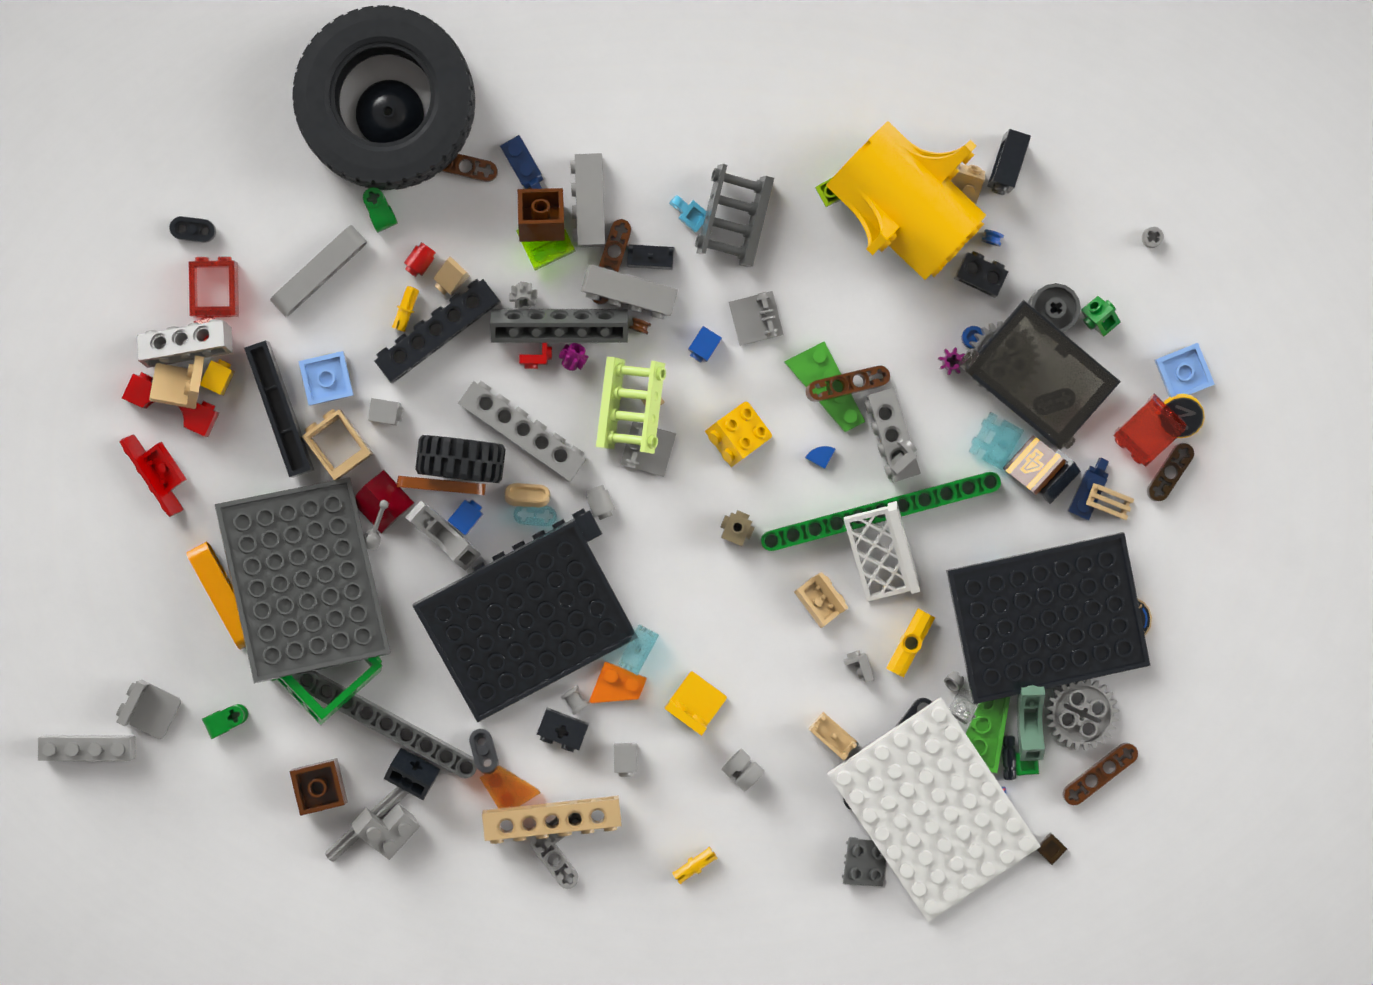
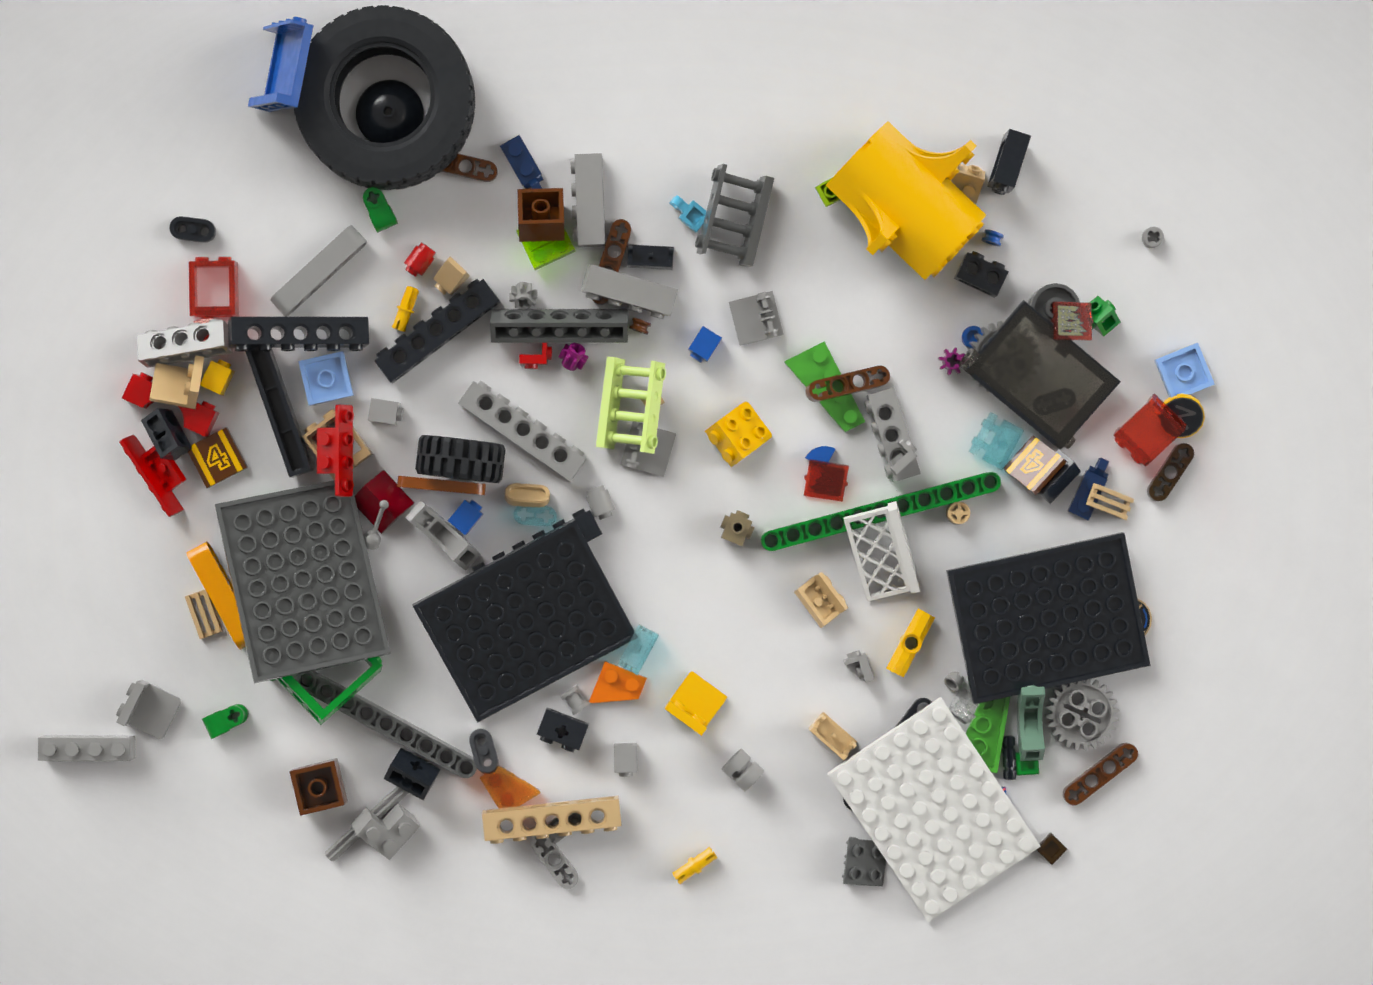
none -> black brick [141,408,192,460]
none -> tan tile [185,590,222,639]
none -> reddish brown tile [188,427,248,488]
none -> black brick [228,317,369,352]
none -> blue panel [248,17,314,112]
none -> red bracket [317,405,354,497]
none -> clear red piece [804,459,849,502]
none -> tan wheel [946,502,970,524]
none -> piece [1051,302,1094,341]

